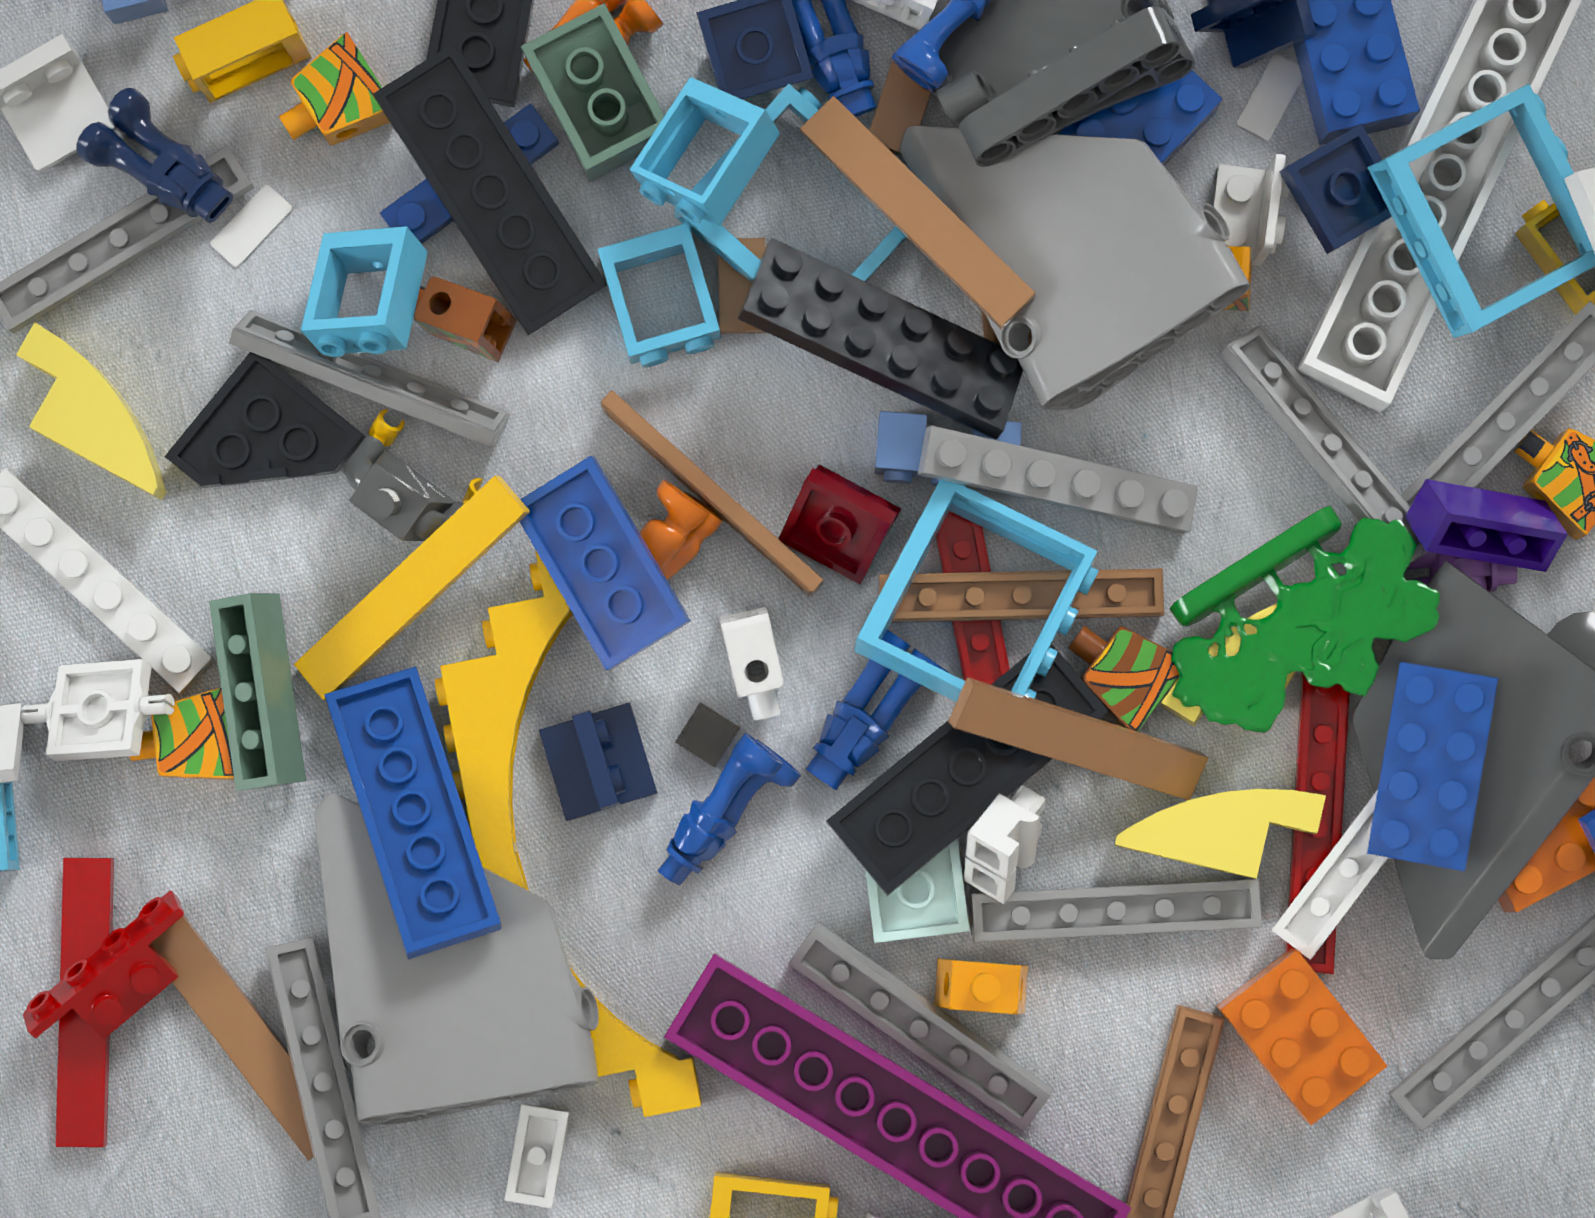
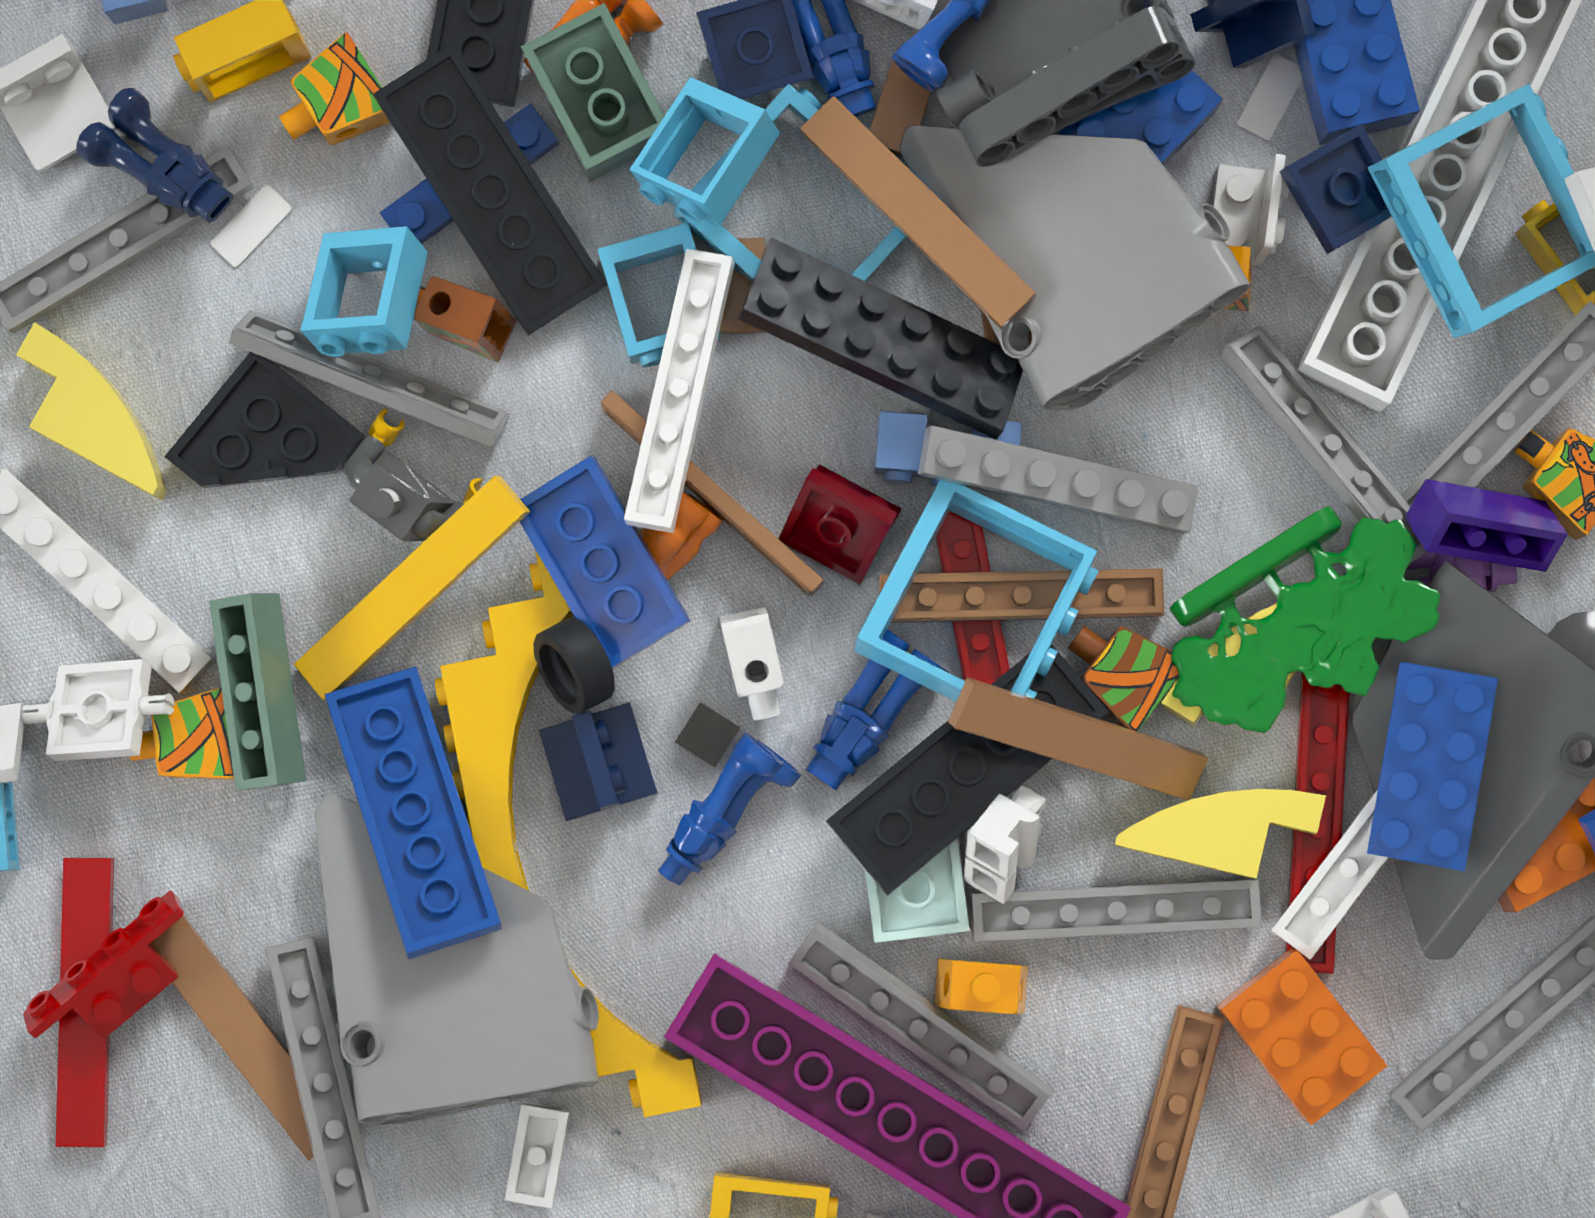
none -> black tyre [533,617,615,715]
none -> white plate [624,249,735,533]

